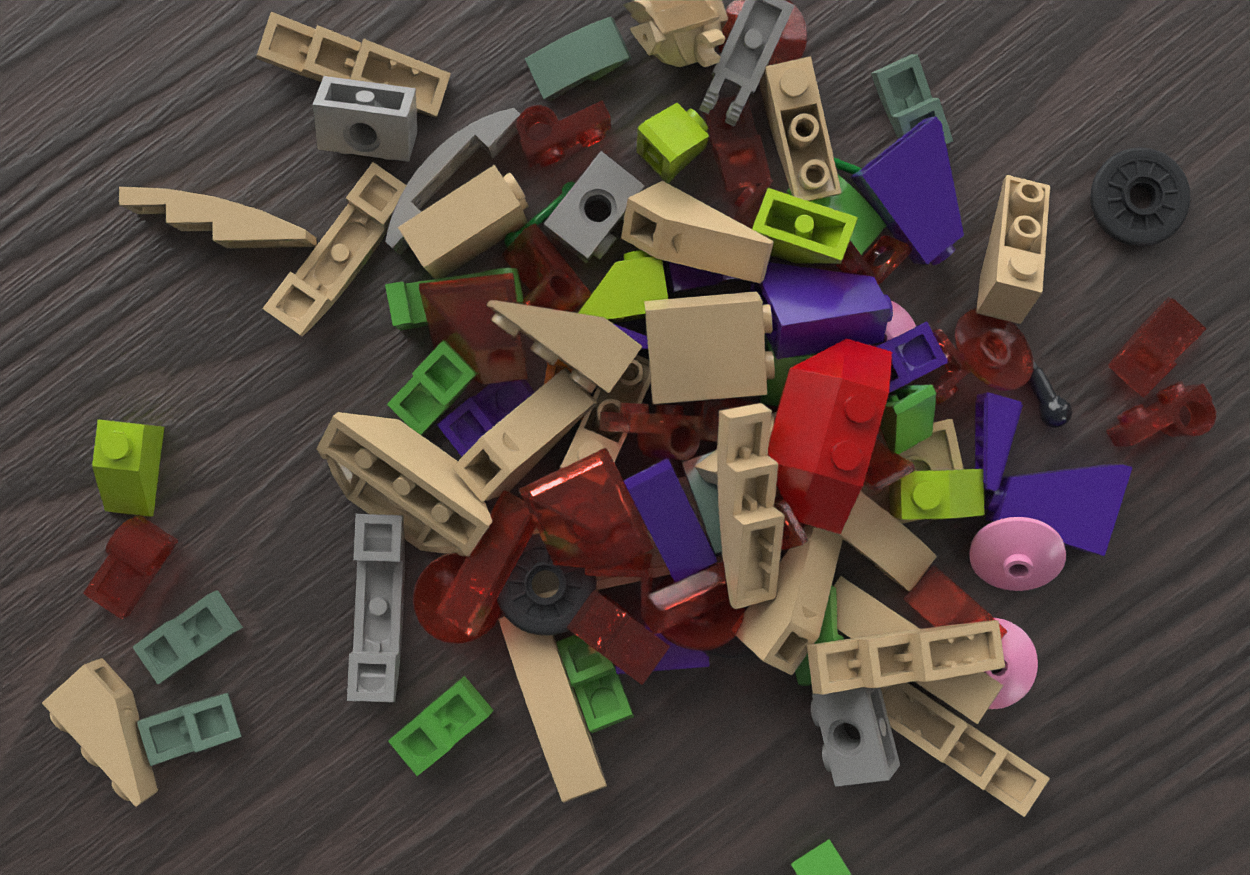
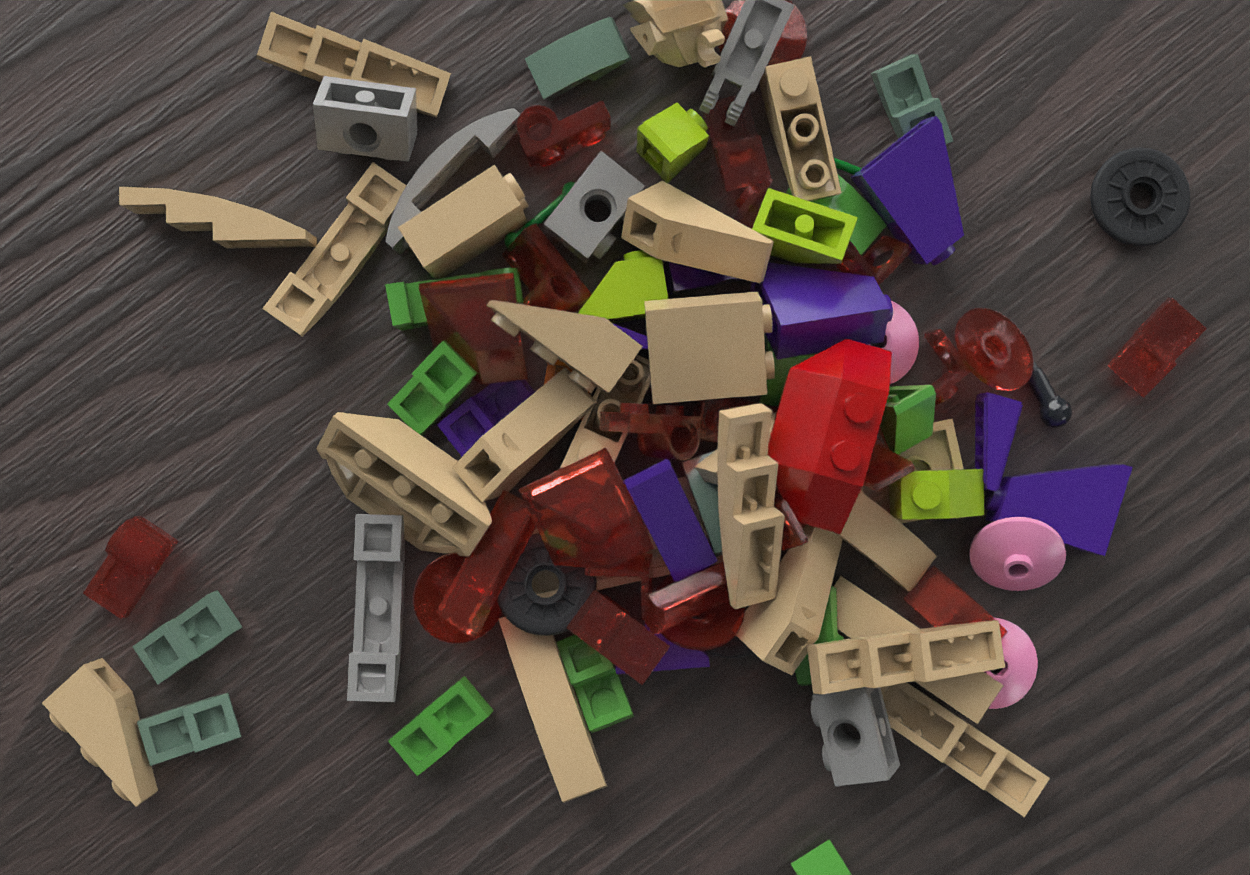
lime slope [92,420,164,516] -> none
dark purple slope [877,321,948,393] -> none
tan slope [976,175,1050,324] -> none
clear red plate [1106,381,1216,447] -> none

